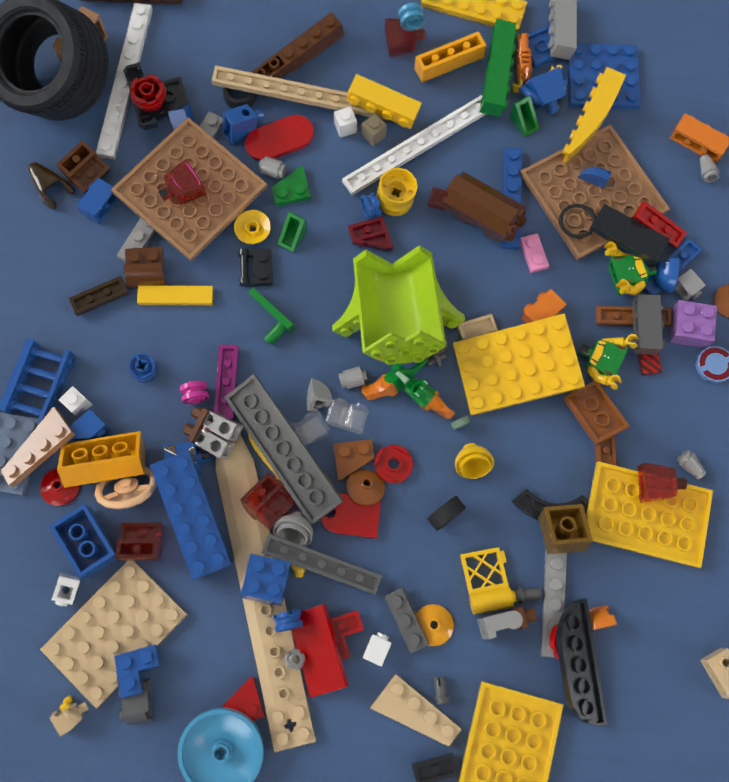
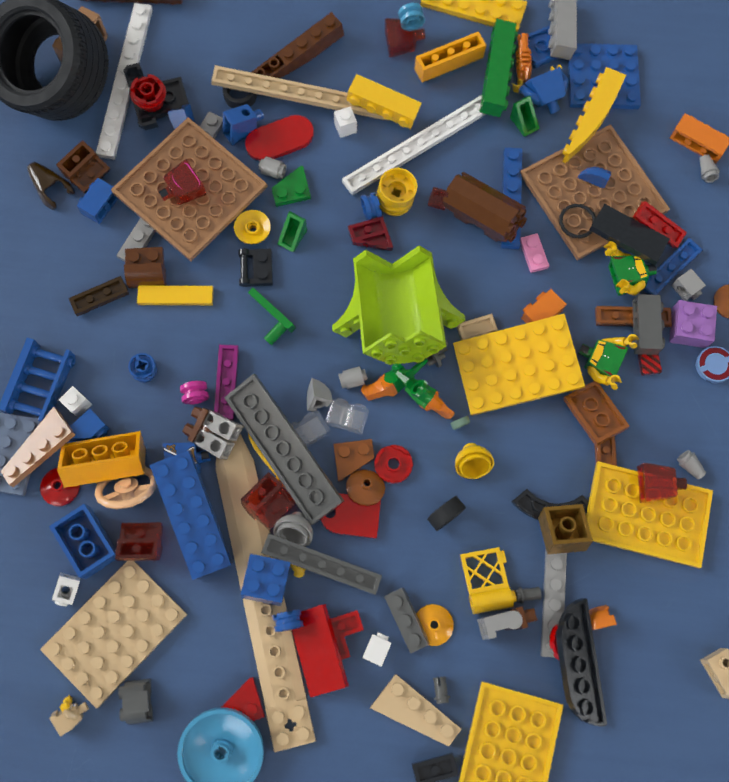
blue plate [114,645,161,699] -> none
light grey plate [285,649,305,670] -> none
dark tan brick [361,114,387,147] -> none
blue brick [655,258,680,293] -> none

